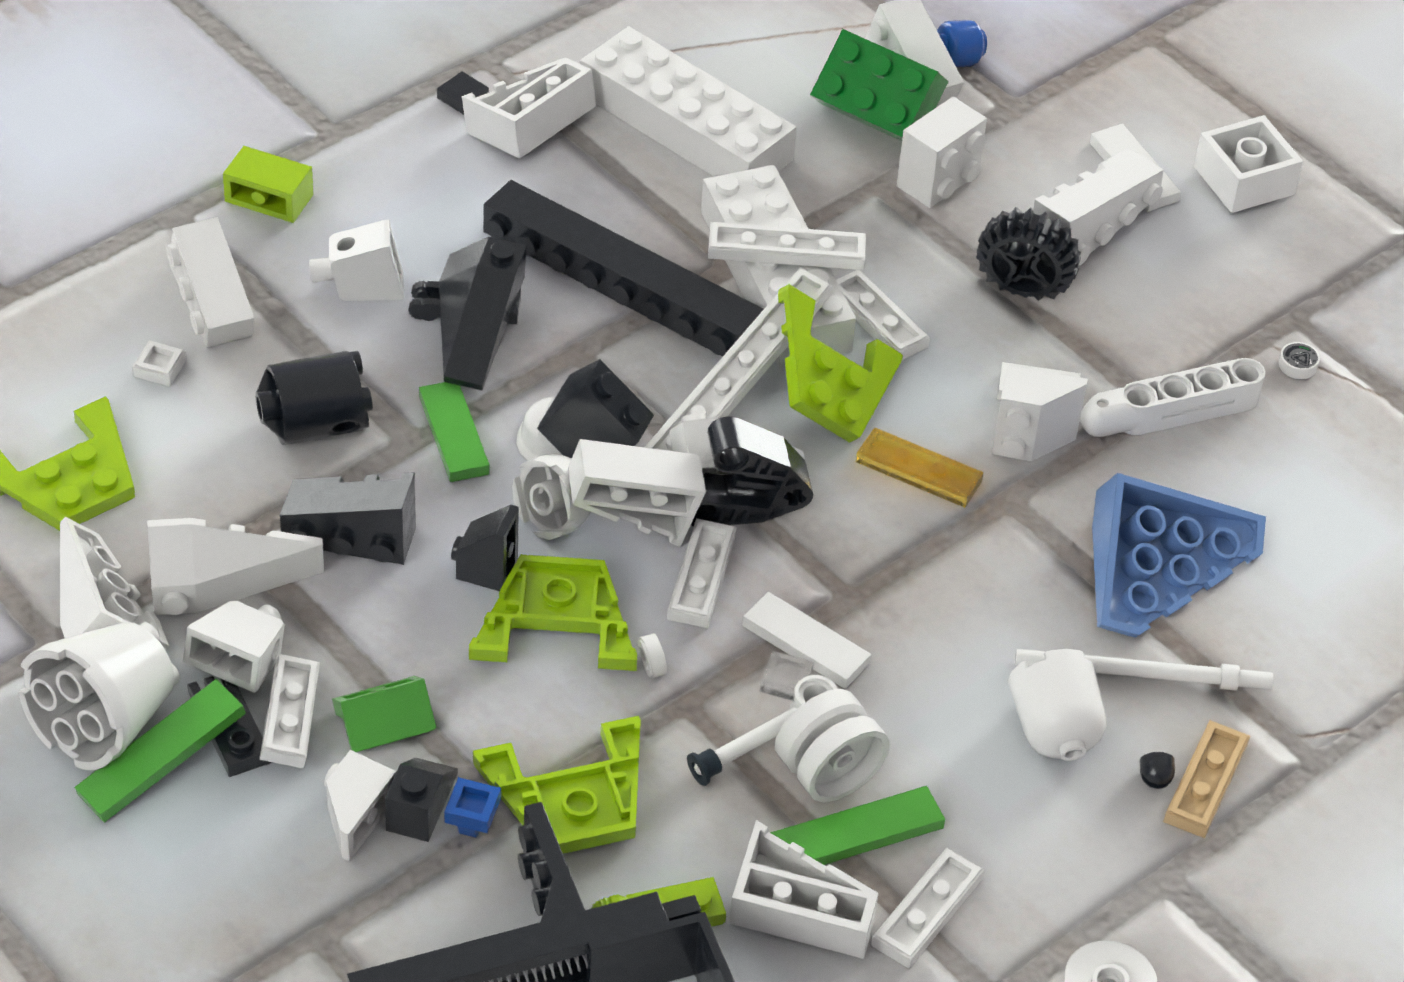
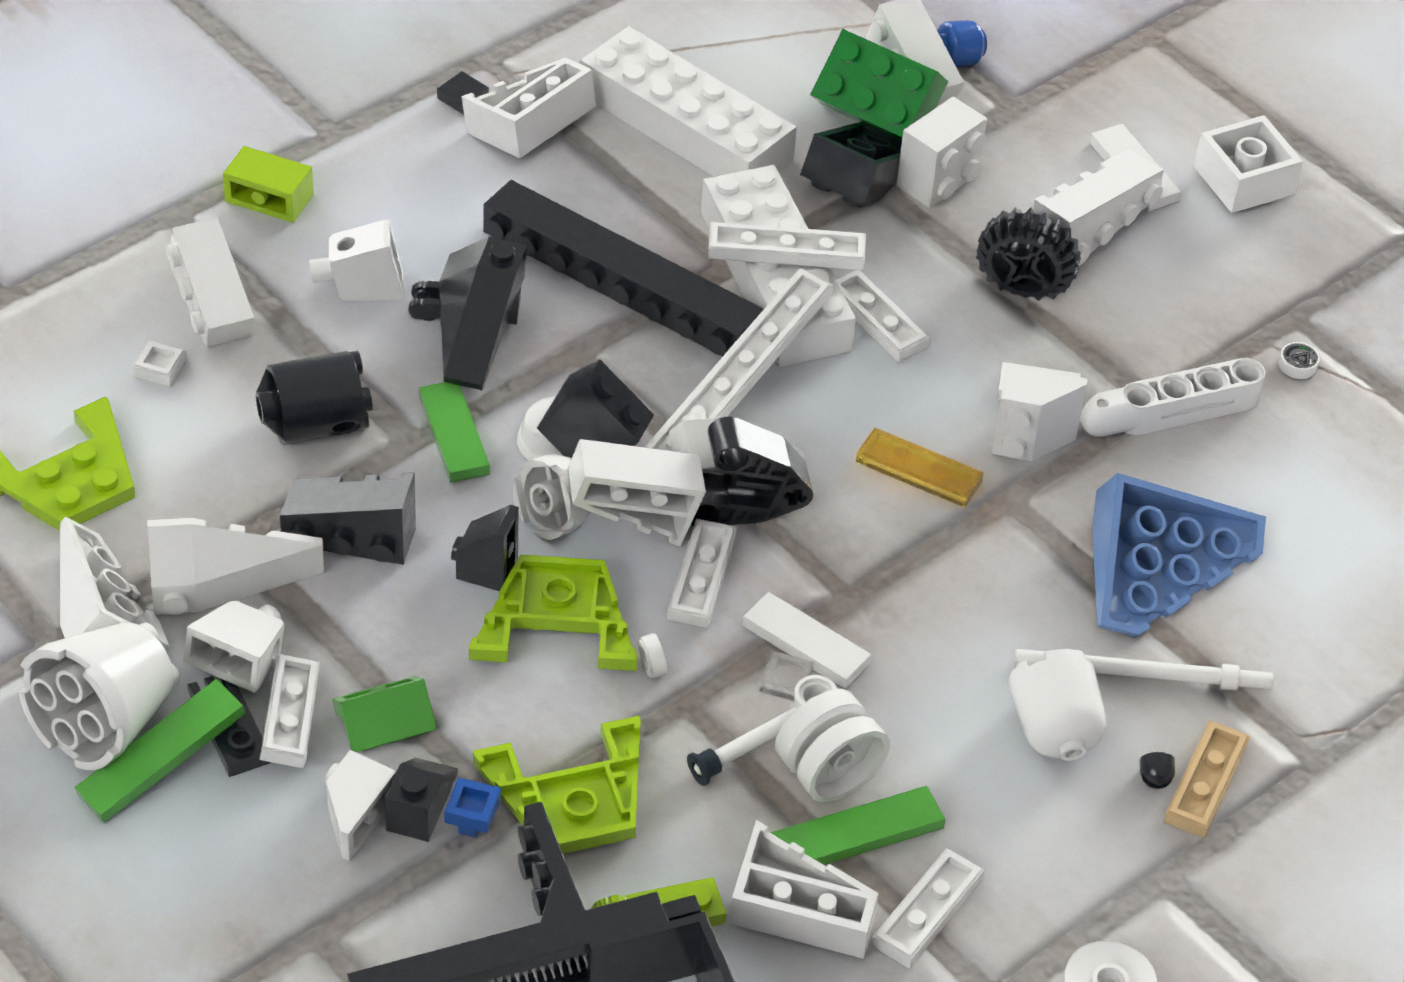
lime wing [778,284,903,443] -> none
none -> black slope [800,122,902,207]

